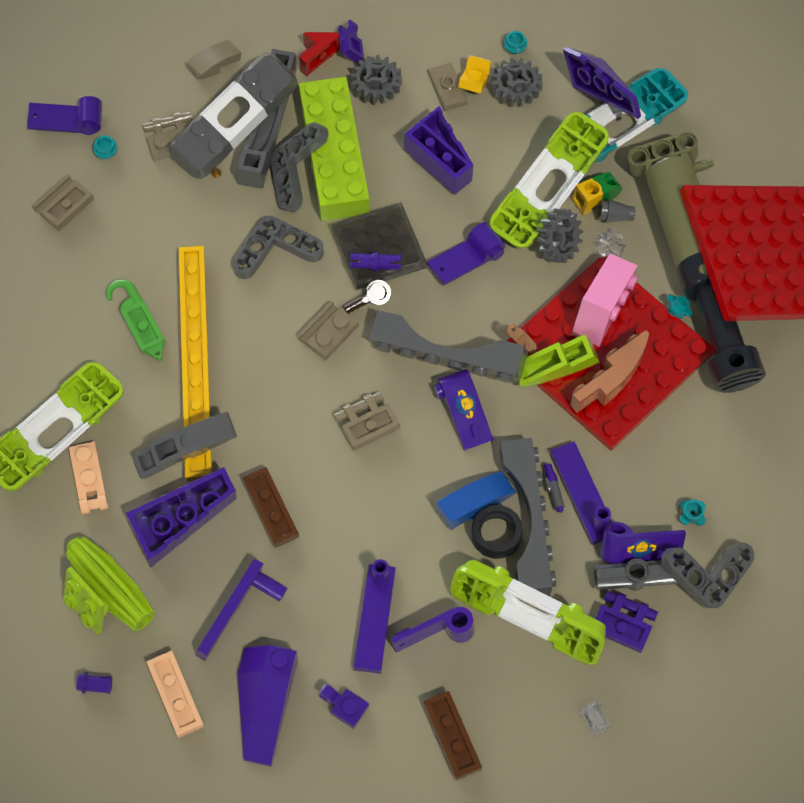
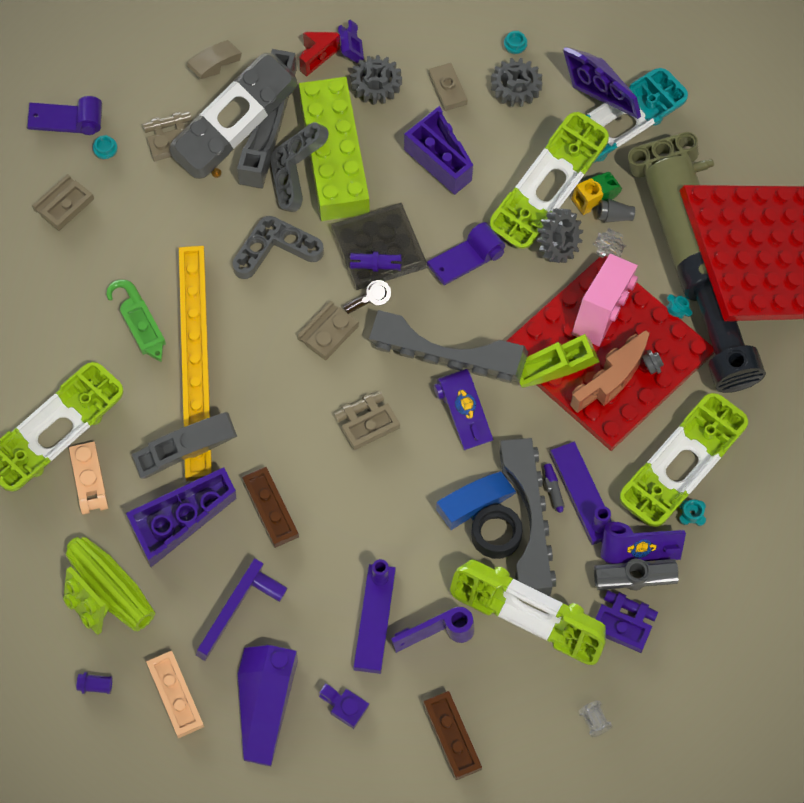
yellow bracket [458,55,492,94] -> none
medium nougat piece [507,324,537,354] -> none
dark grey beam [661,543,755,608] -> none
none -> lime piece [620,393,748,527]
none -> dark grey plate [642,349,664,375]

